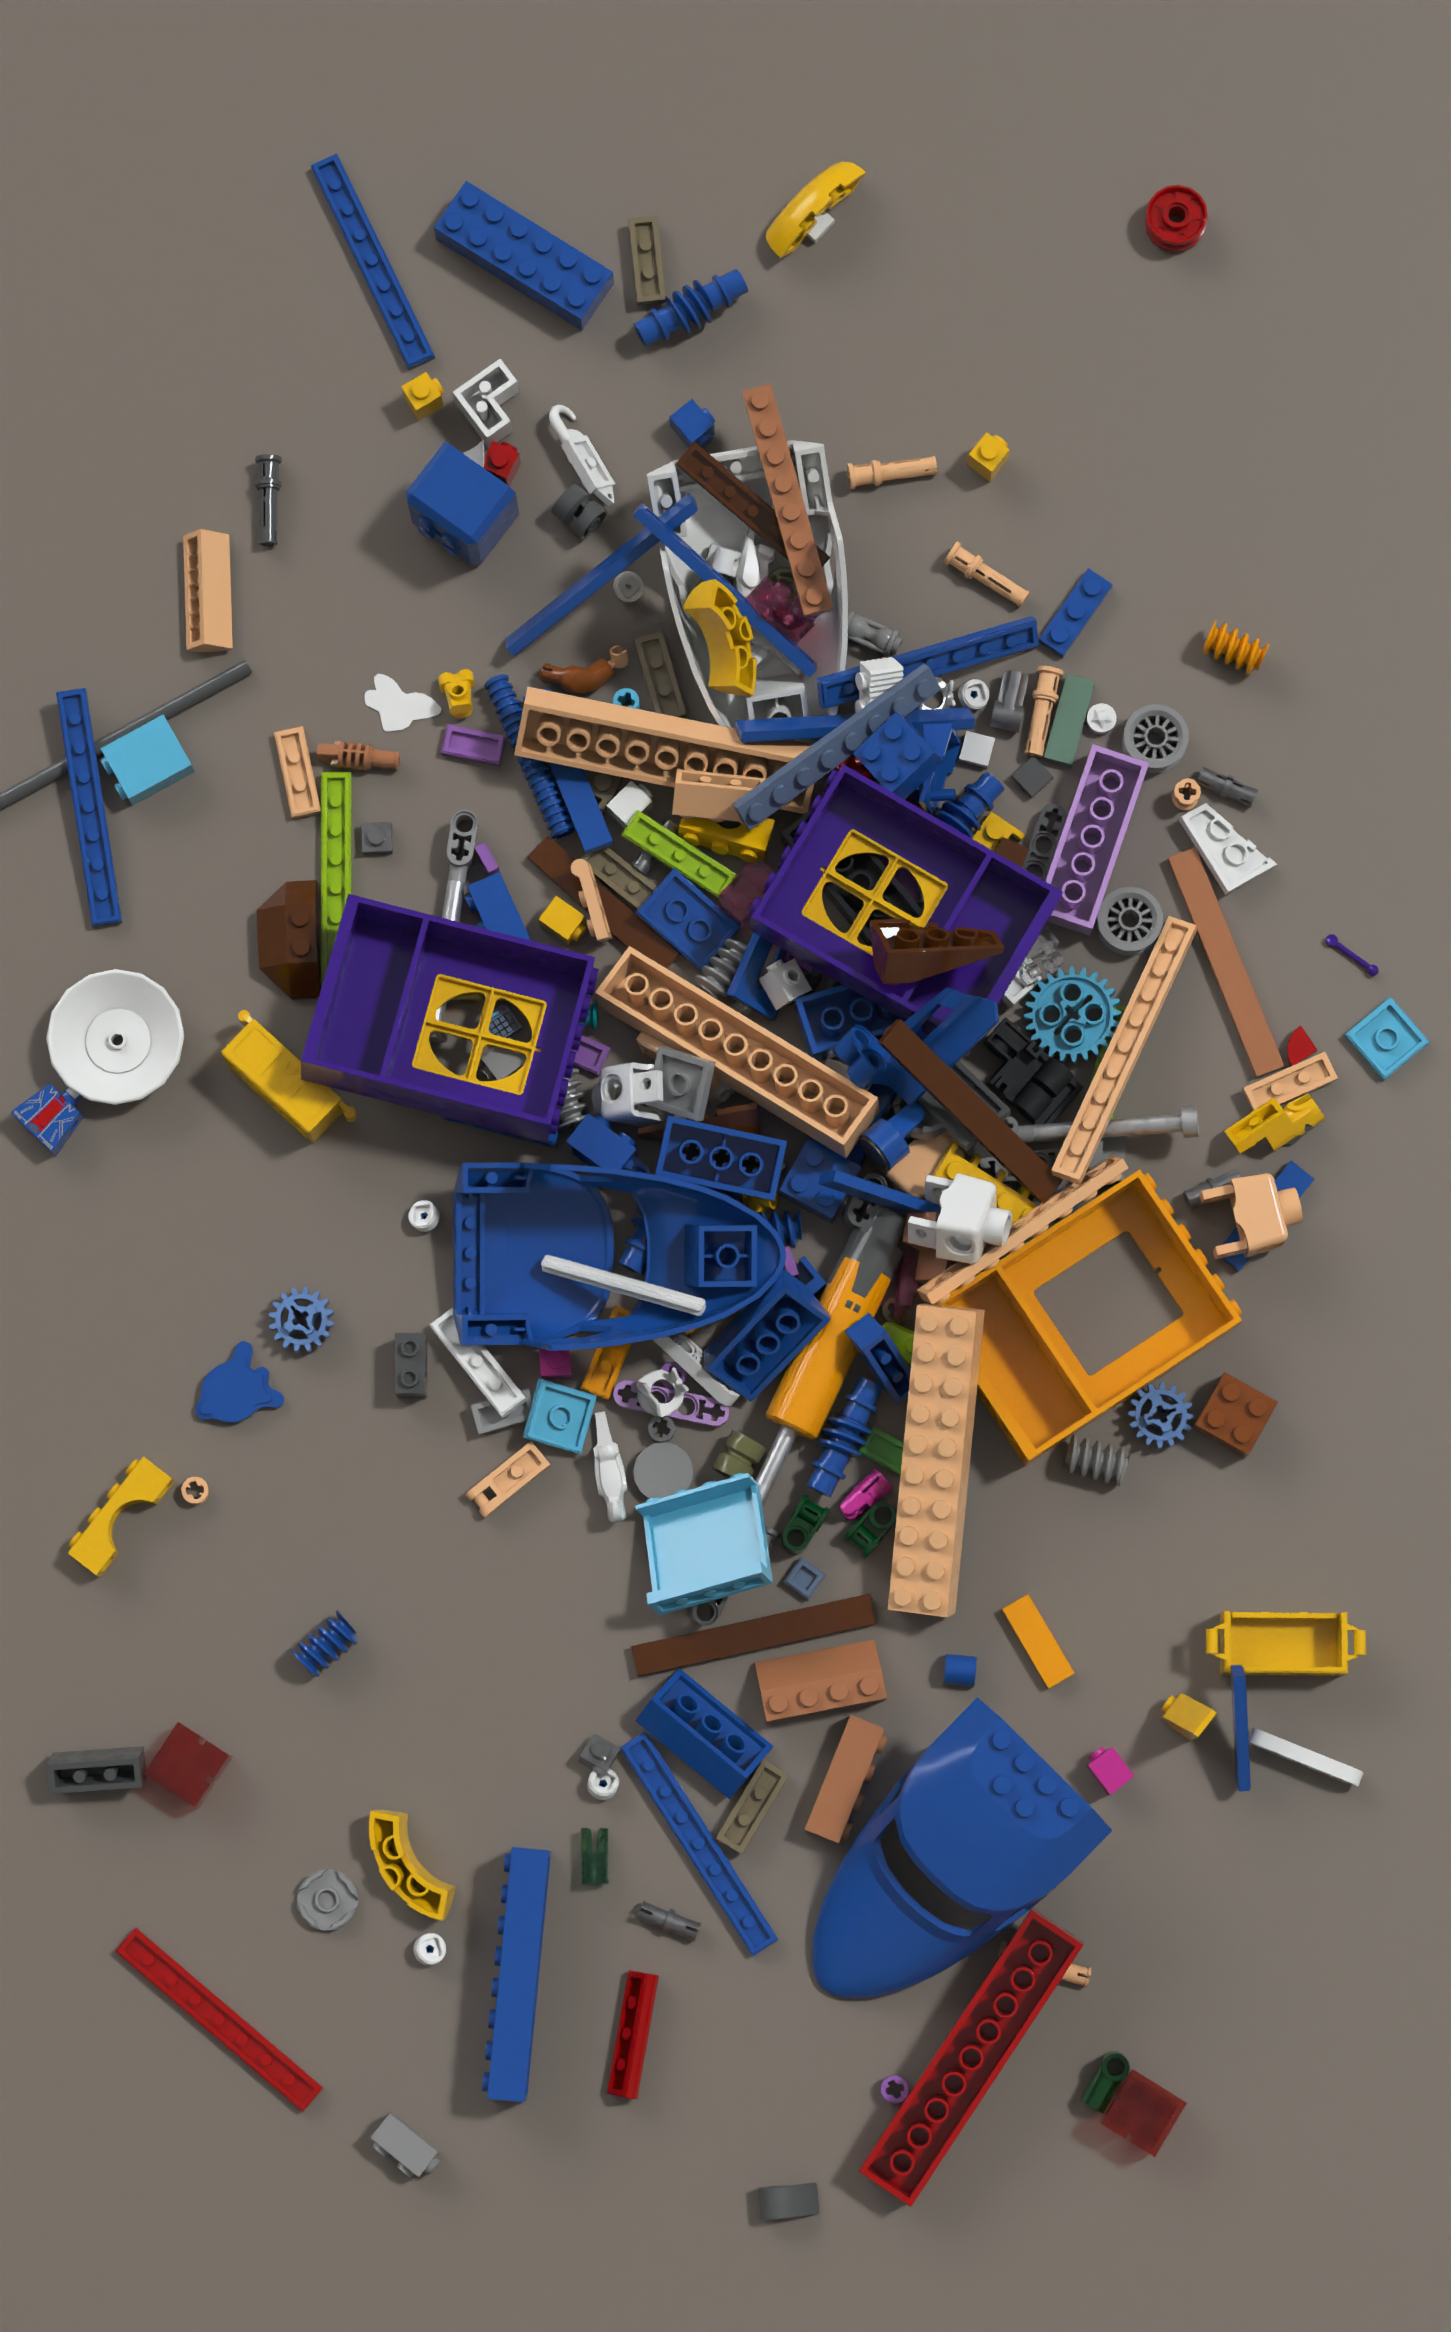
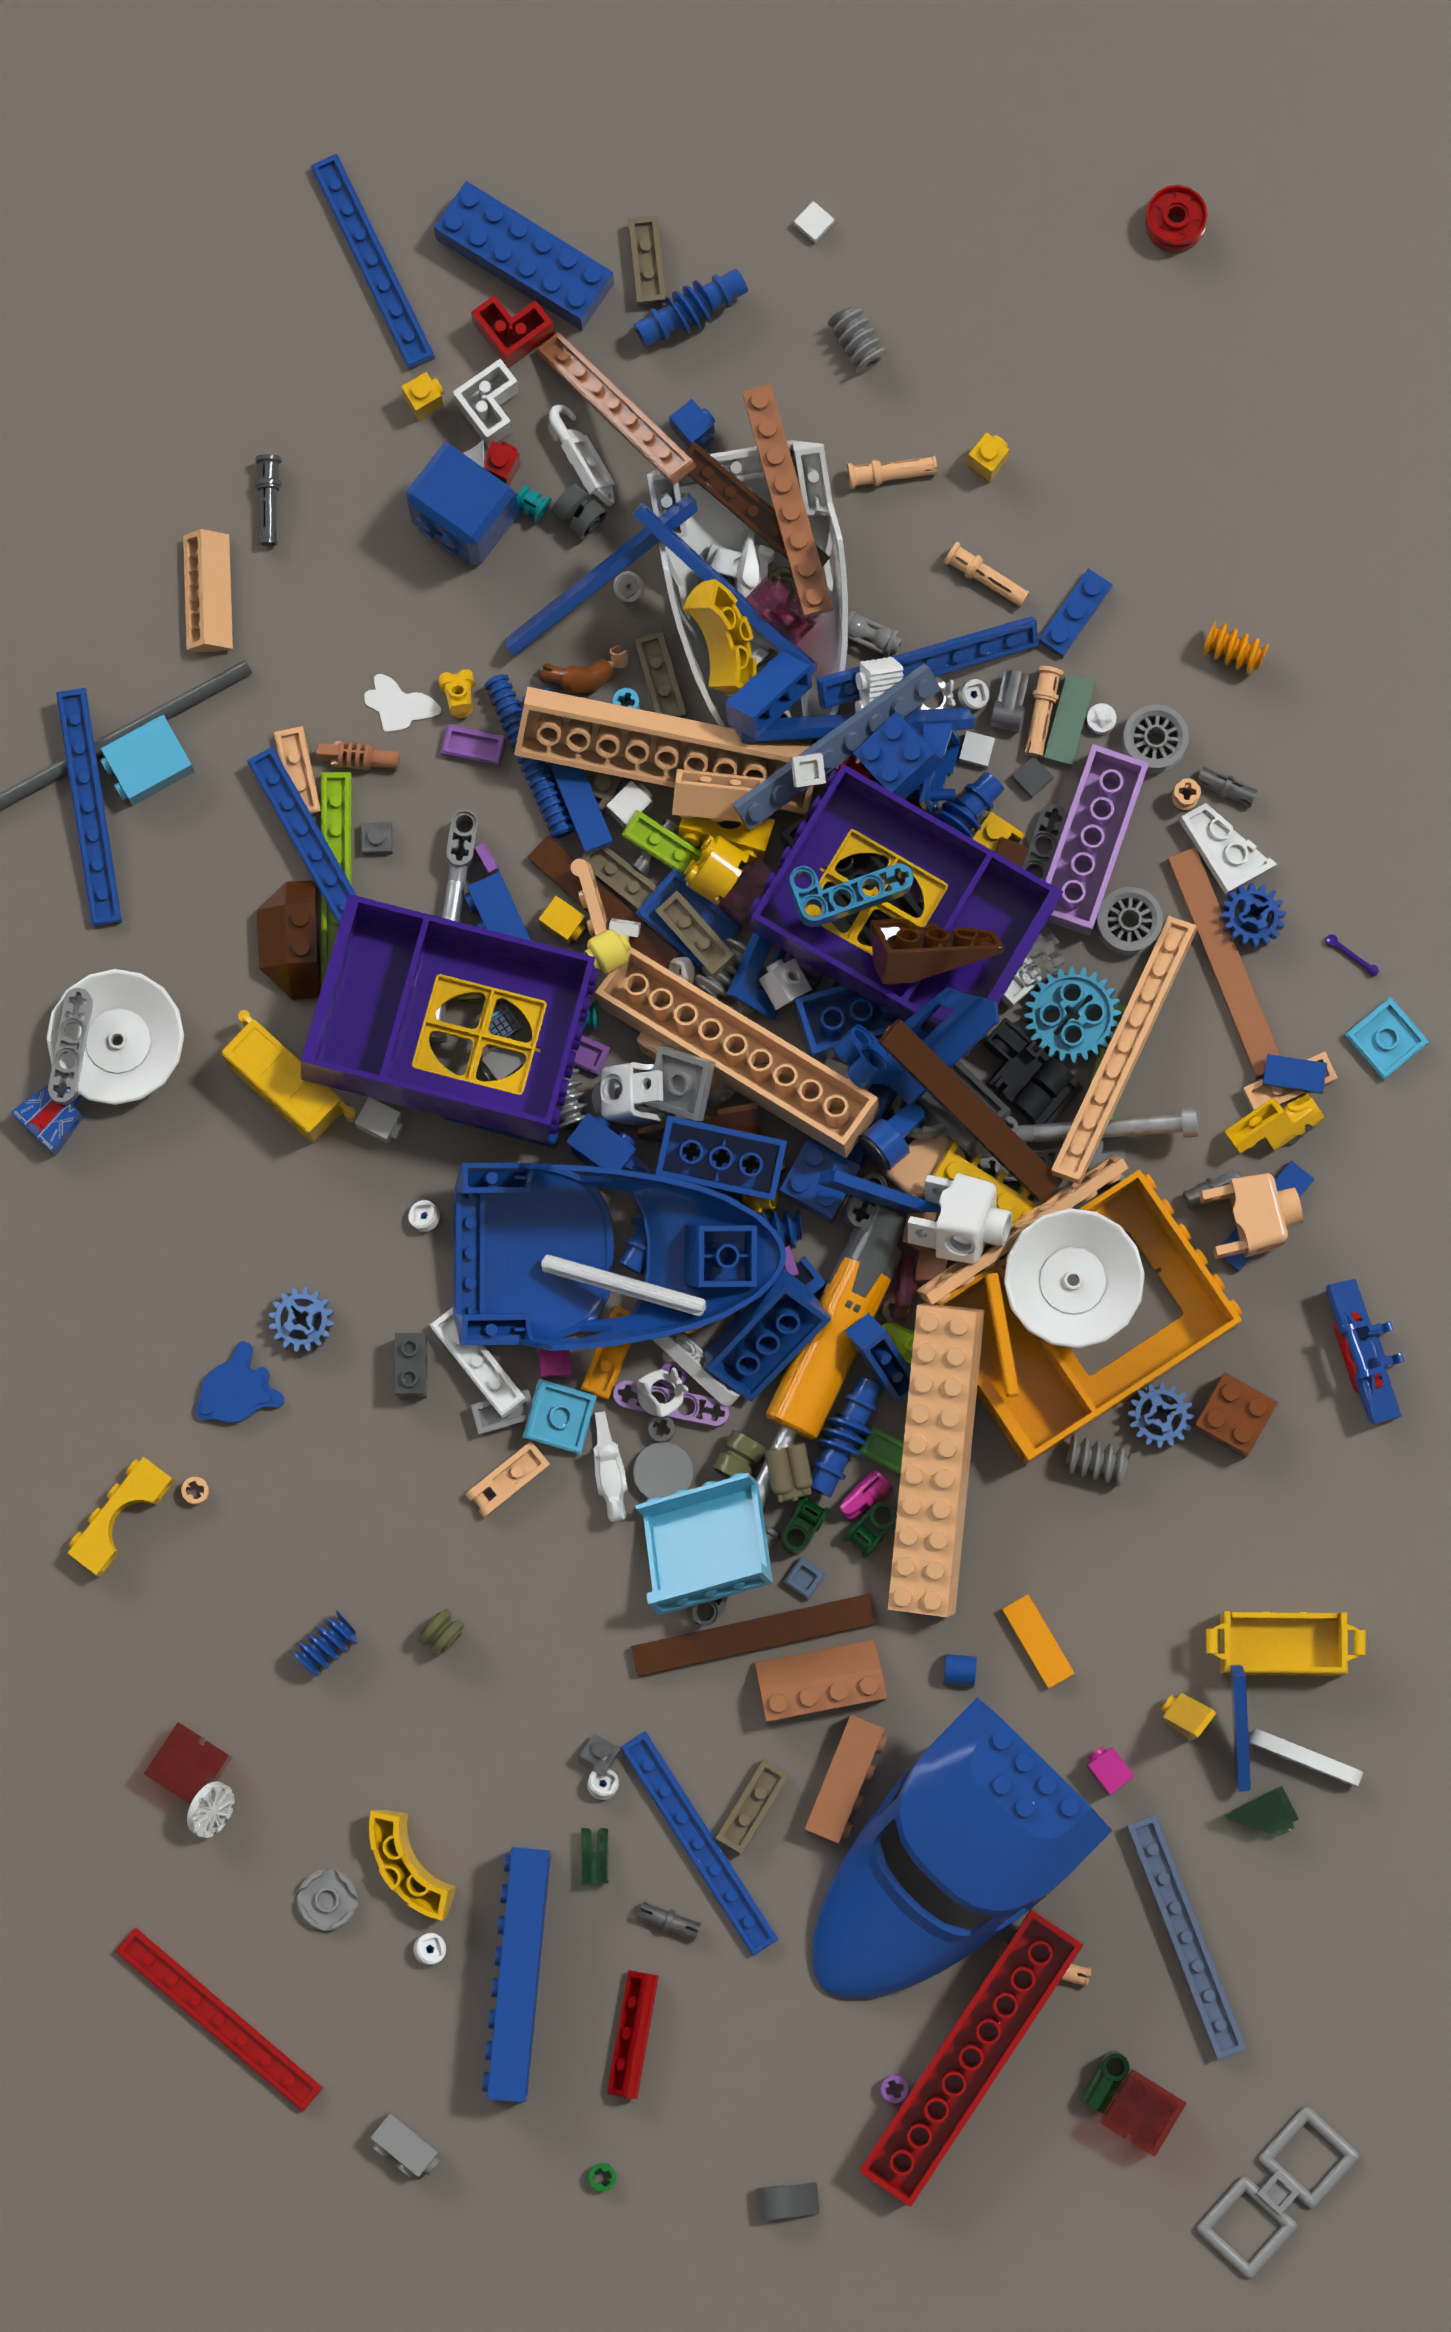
dark grey brick [47,1746,147,1794] -> none
blue slope [635,1668,774,1799] -> none
yellow brick [766,161,866,258] -> none
red tile [1287,1025,1317,1066] -> none
none -> light grey beam [48,988,93,1105]
none -> white wheel [187,1781,235,1838]
none -> blue tile [247,746,357,925]
none -> white brick [355,1097,404,1144]
none -> olive wheel [418,1609,465,1657]
none -> red brick [471,295,555,368]
none -> teal bush [516,485,552,523]
none -> nougat tile [536,332,696,485]
none -> light yellow head [584,929,631,974]
none -> green bush [588,2163,616,2192]
none -> white tile [609,918,641,942]
none -> dark tan plate [655,891,737,977]
none -> white tile [669,957,695,984]
none -> yellow brick [684,835,749,905]
none -> blue brick [725,651,812,739]
none -> dark tan piece [764,1442,813,1503]
none -> dark azure beam [788,863,914,927]
none -> white tile [790,753,826,787]
none -> light grey piece [828,307,887,373]
none -> light orange tile [985,1272,1019,1398]
none -> white dish [1004,1208,1145,1348]
none -> sand blue plate [1127,1815,1247,2060]
none -> light grey bar [1197,2107,1359,2279]
none -> blue gear [1220,883,1286,949]
none -> clear green slope [1224,1786,1299,1836]
none -> blue tile [1262,1054,1327,1094]
none -> blue piece [1326,1279,1404,1424]

